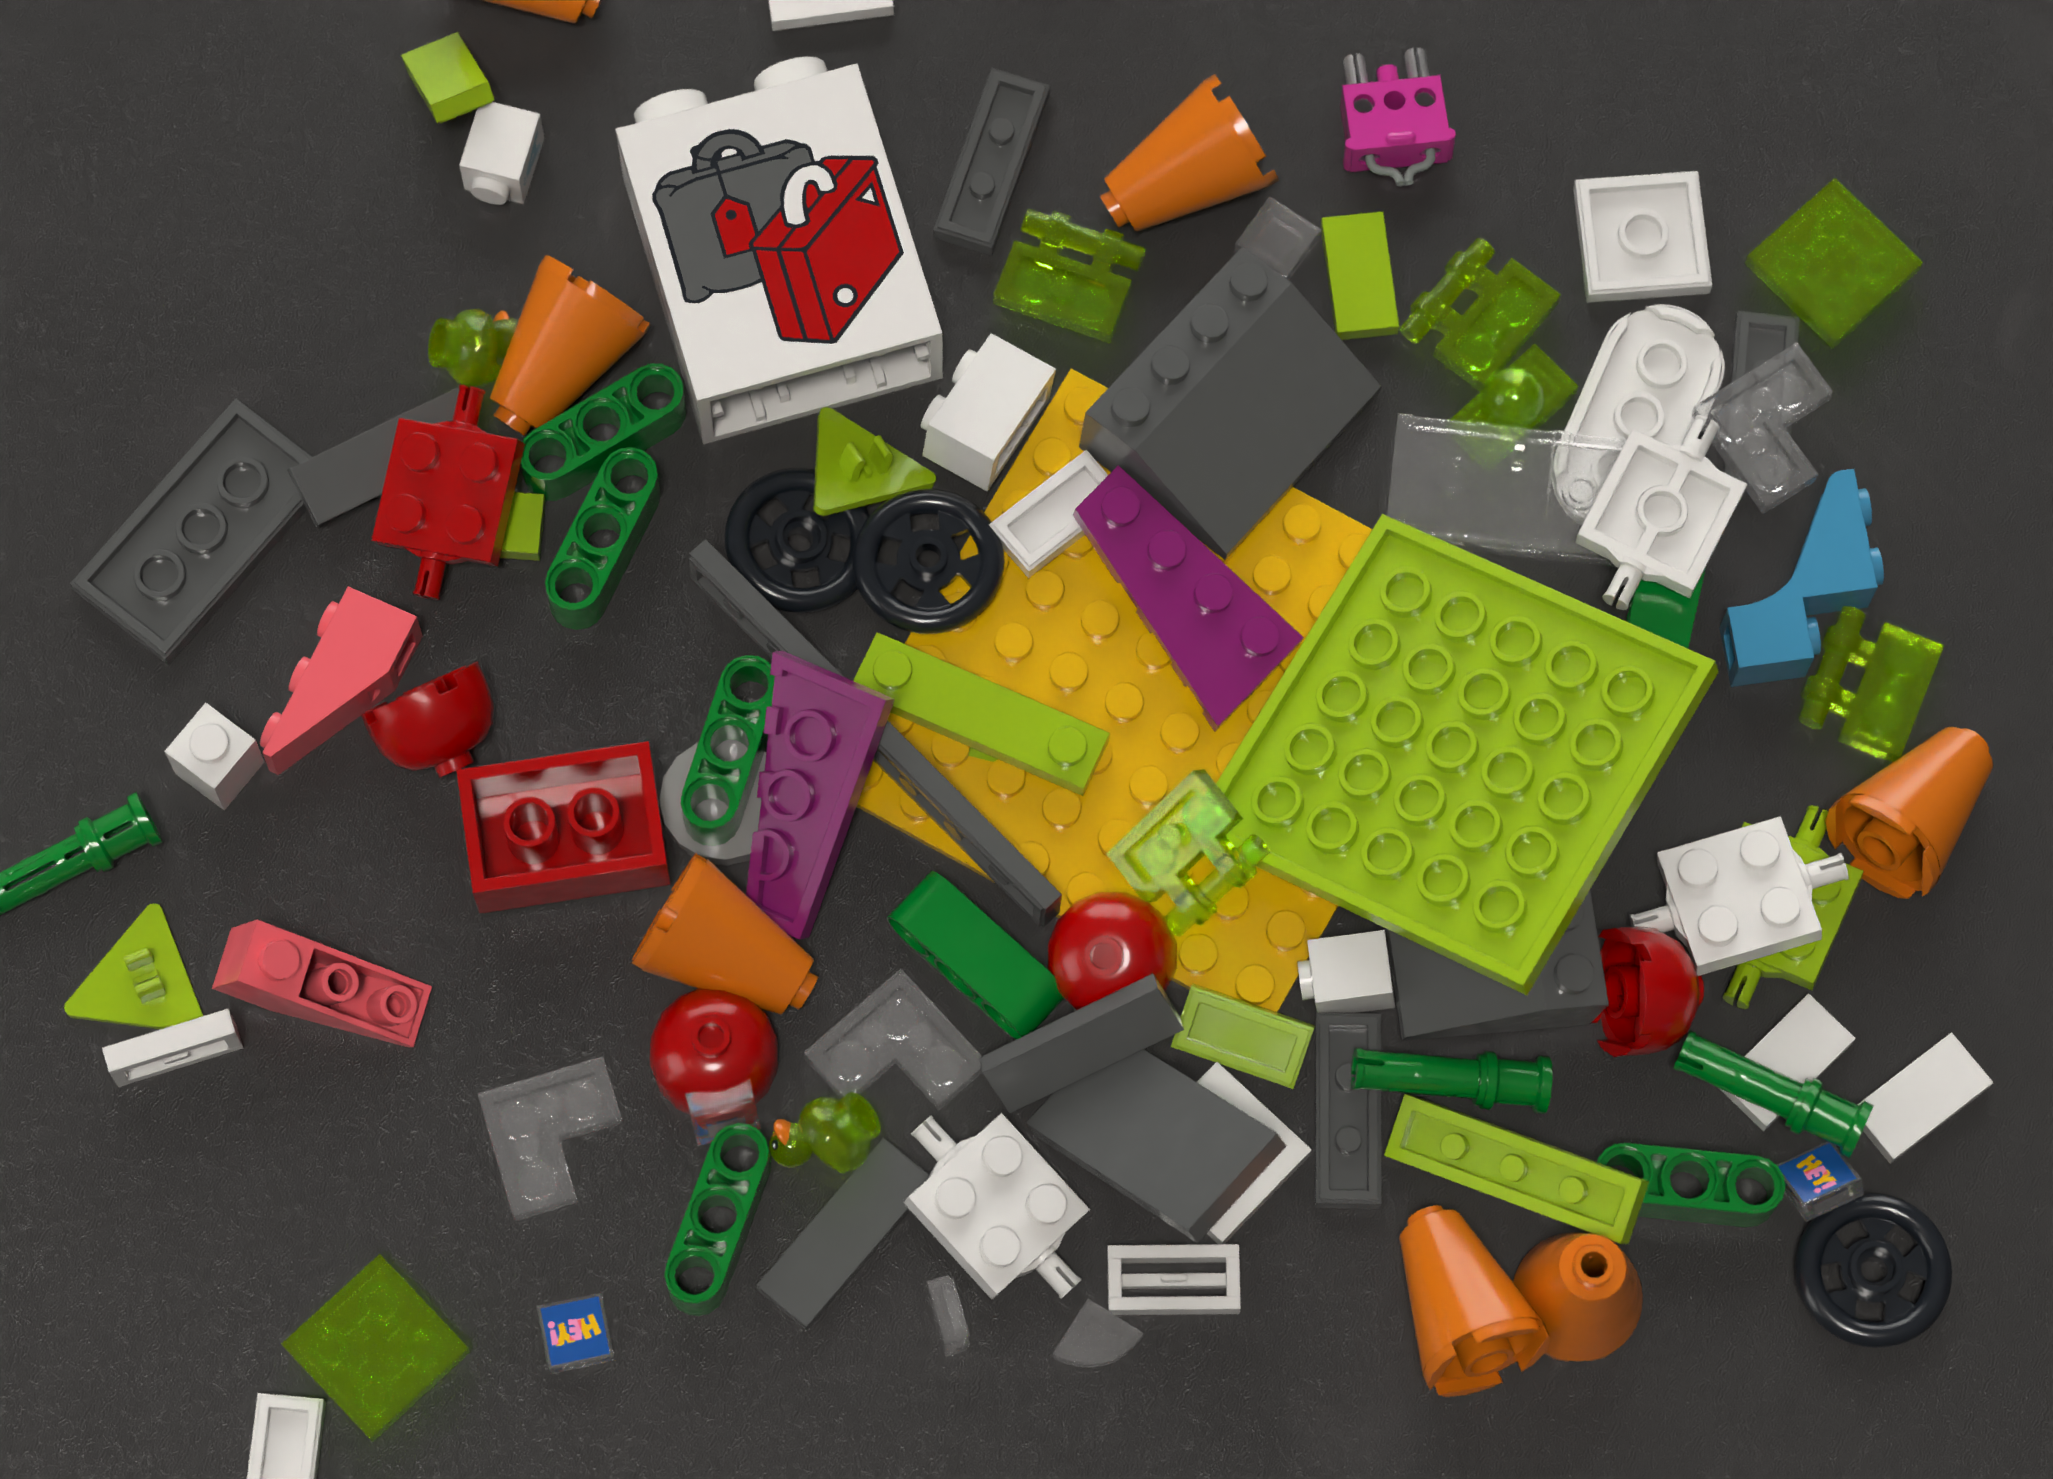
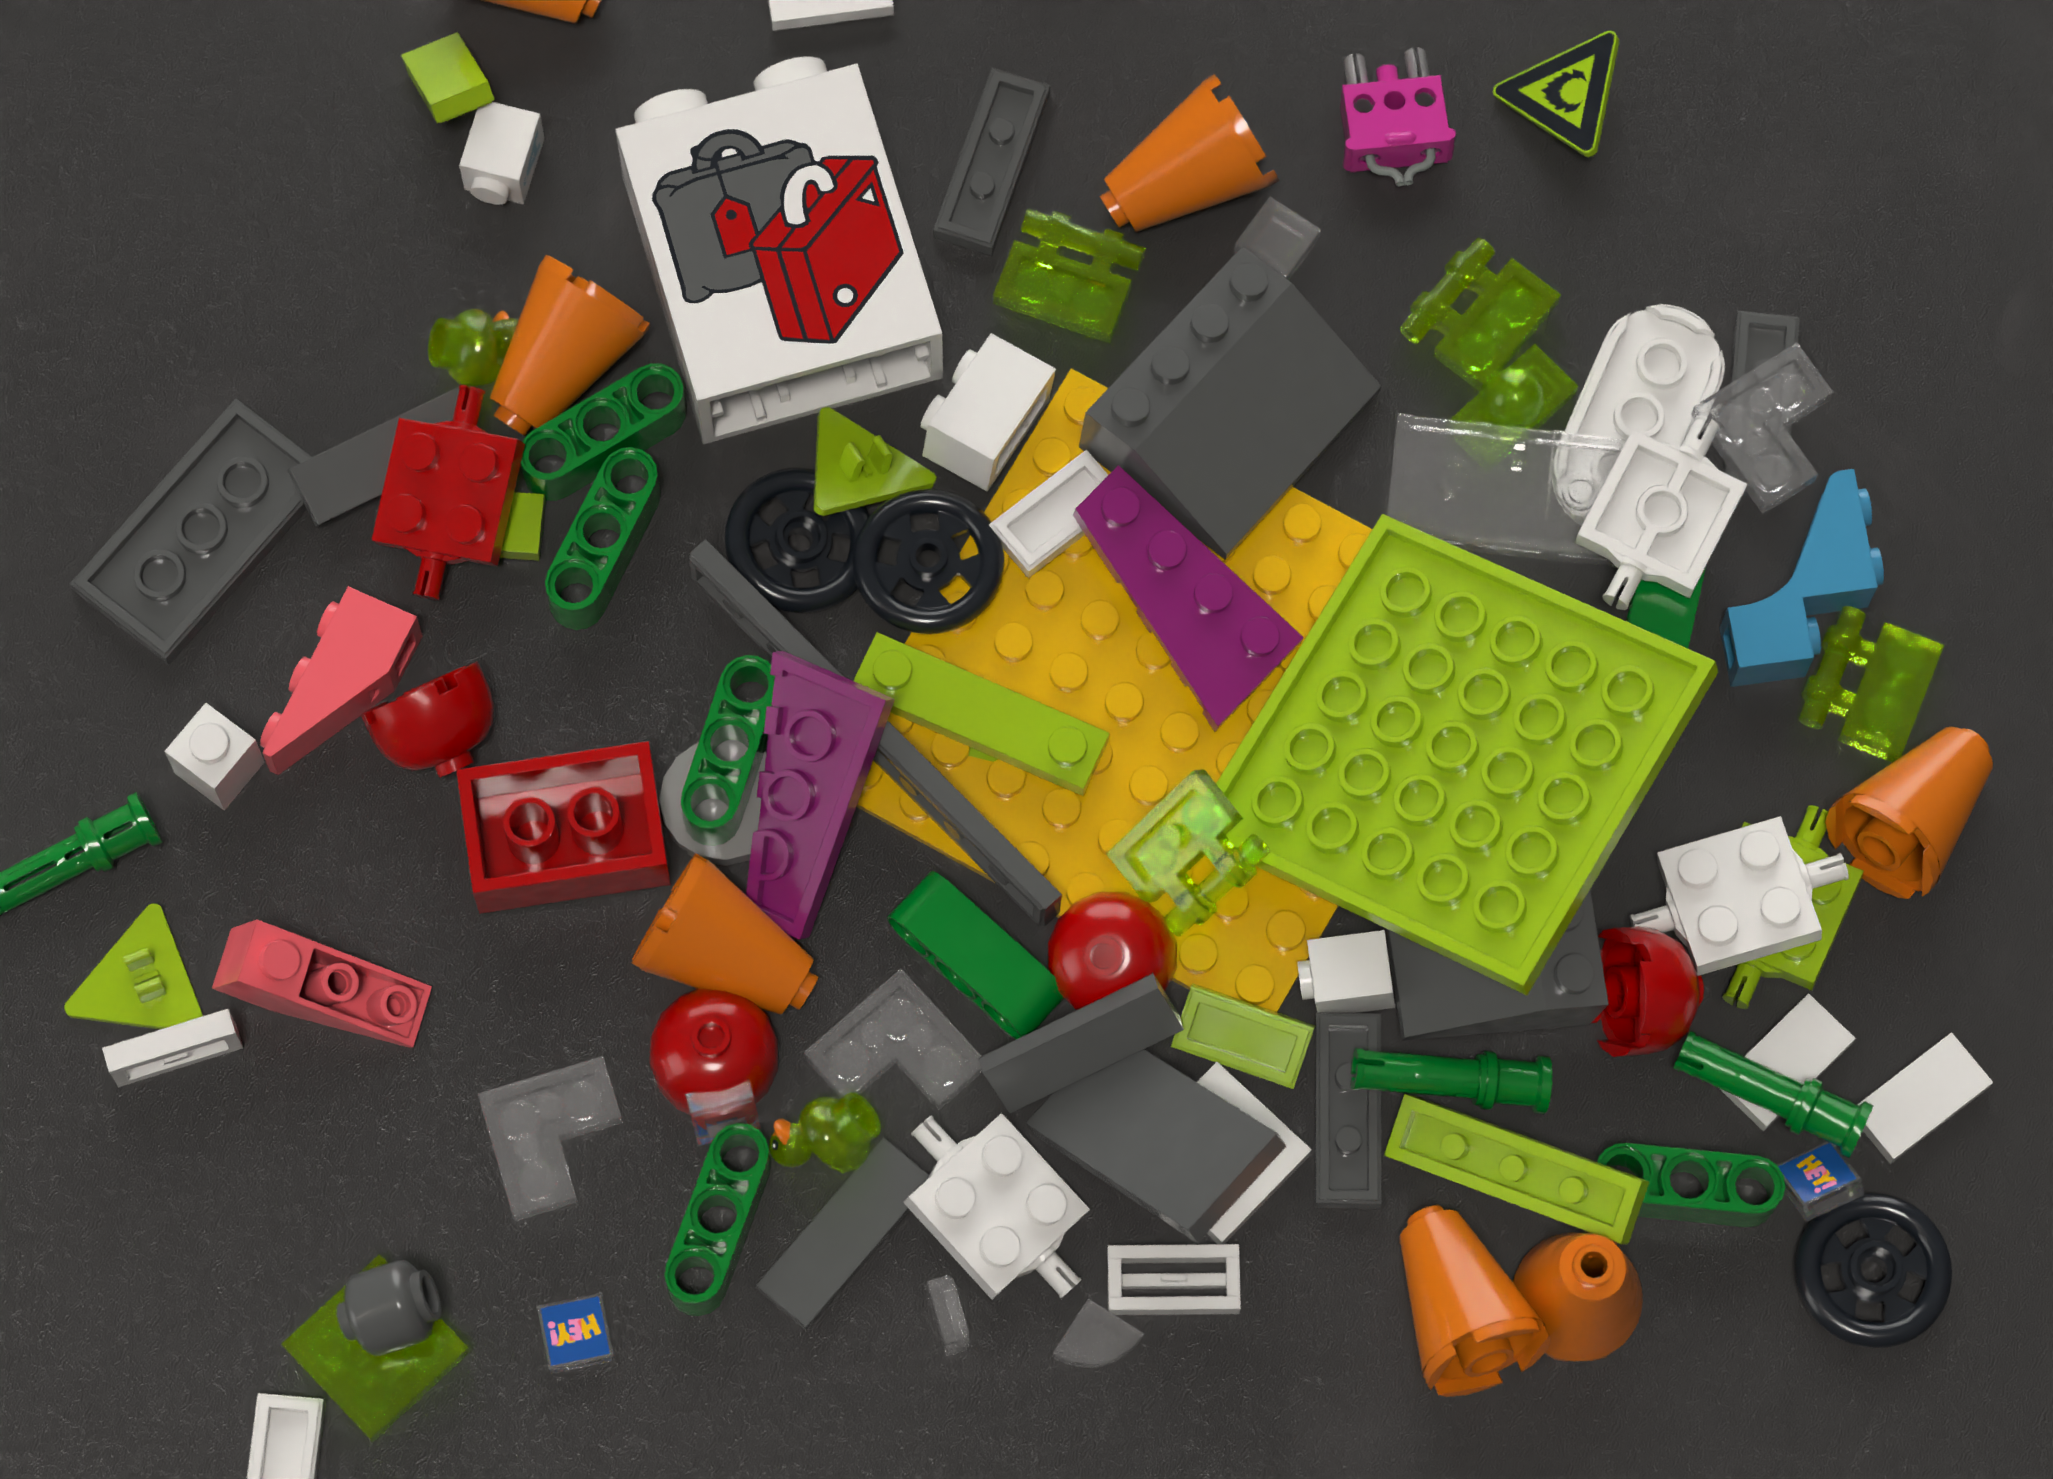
lime tile [1320,211,1399,340] -> none
white tile [1573,171,1712,303] -> none
clear neon green tile [1745,178,1923,349] -> none
none -> dark grey head [337,1260,441,1356]
none -> black piece [1493,31,1619,157]

